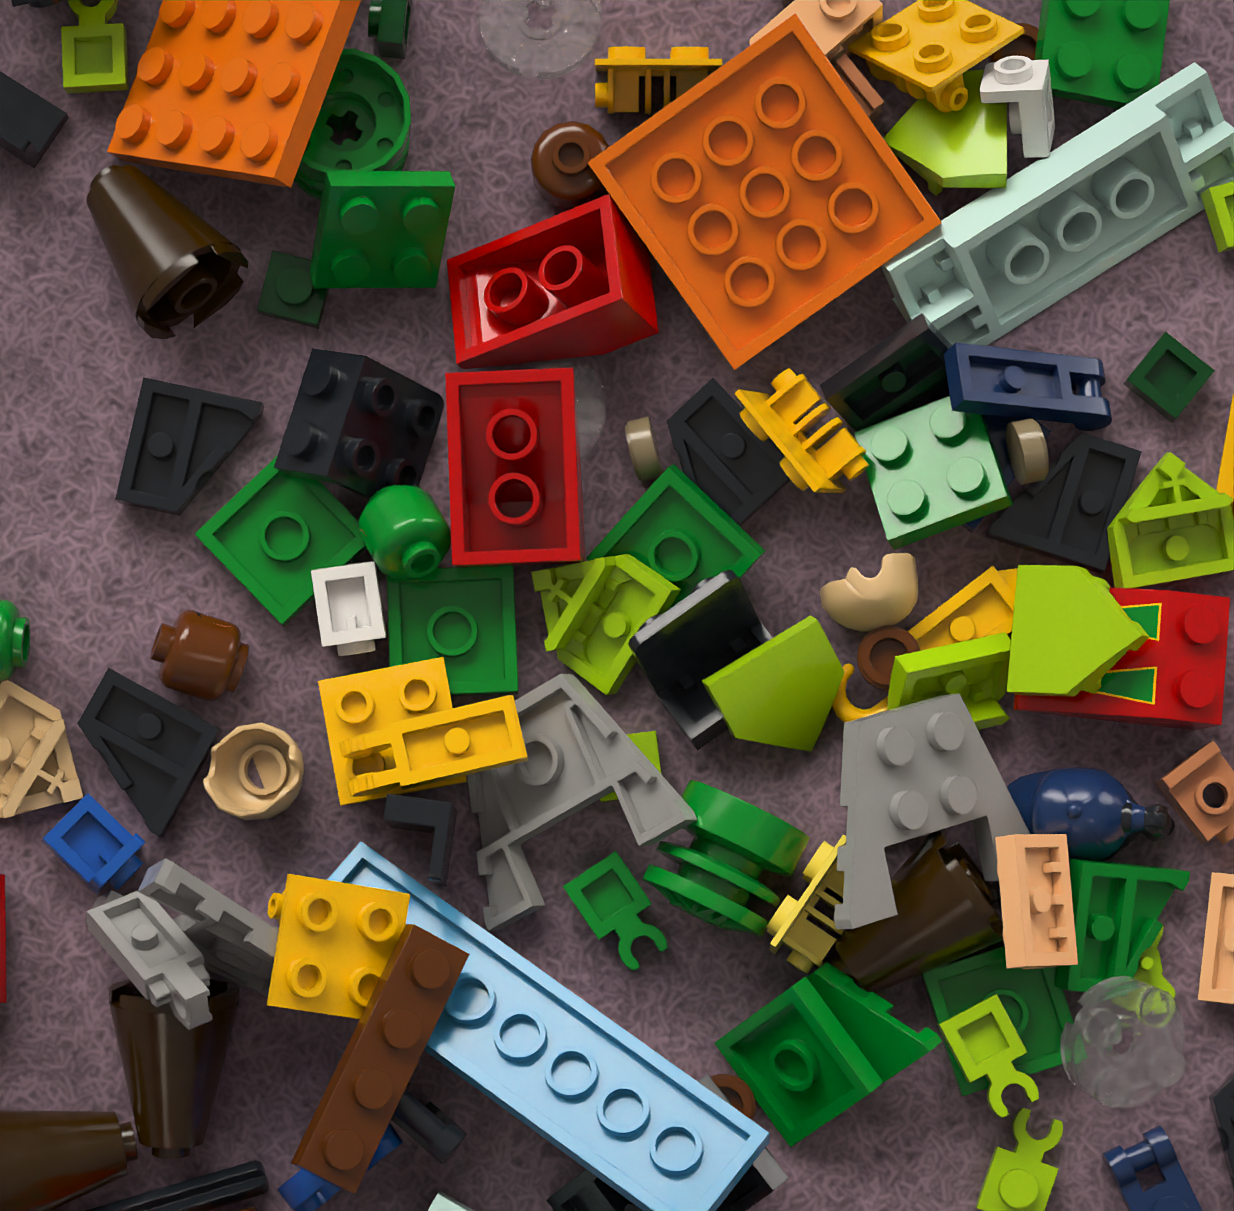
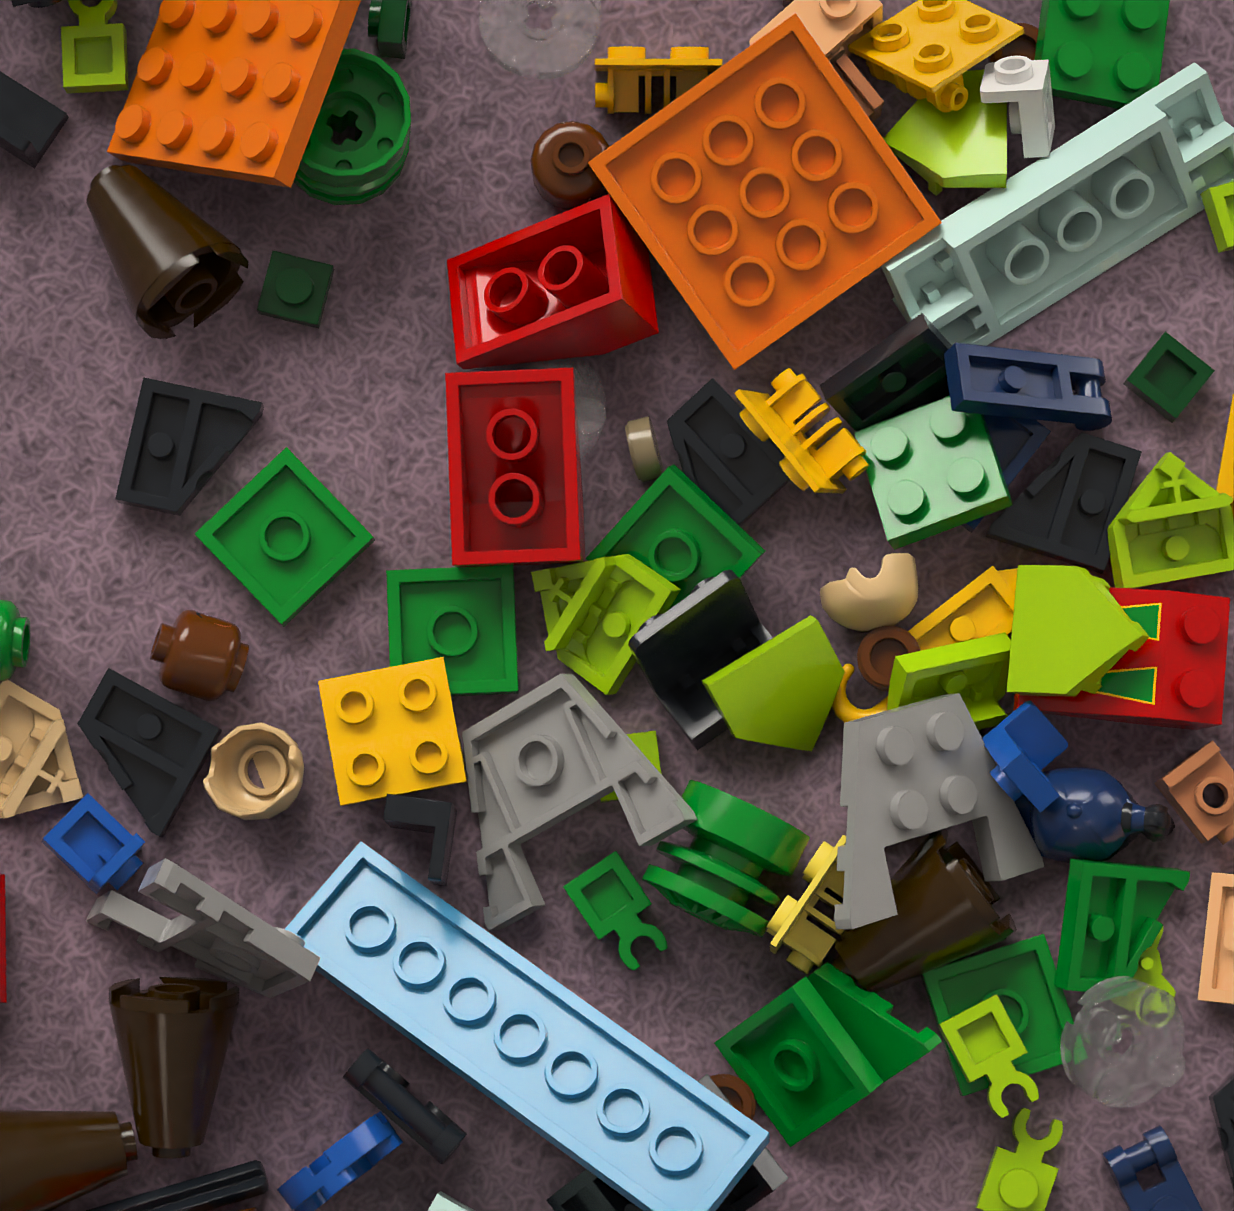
light grey hinge [86,891,212,1030] -> none
yellow hinge [267,874,410,1019] -> none
black bracket [274,348,444,499] -> none
reddish brown plate [290,924,469,1194] -> none
green plate [309,171,455,289] -> none
white bracket [311,561,388,656] -> none
yellow hinge [339,695,528,797] -> none
green head [358,485,451,579] -> none
light nougat bracket [995,834,1078,969] -> none
dark tan tile [1006,418,1049,485] -> none
none -> blue bracket [982,701,1068,812]

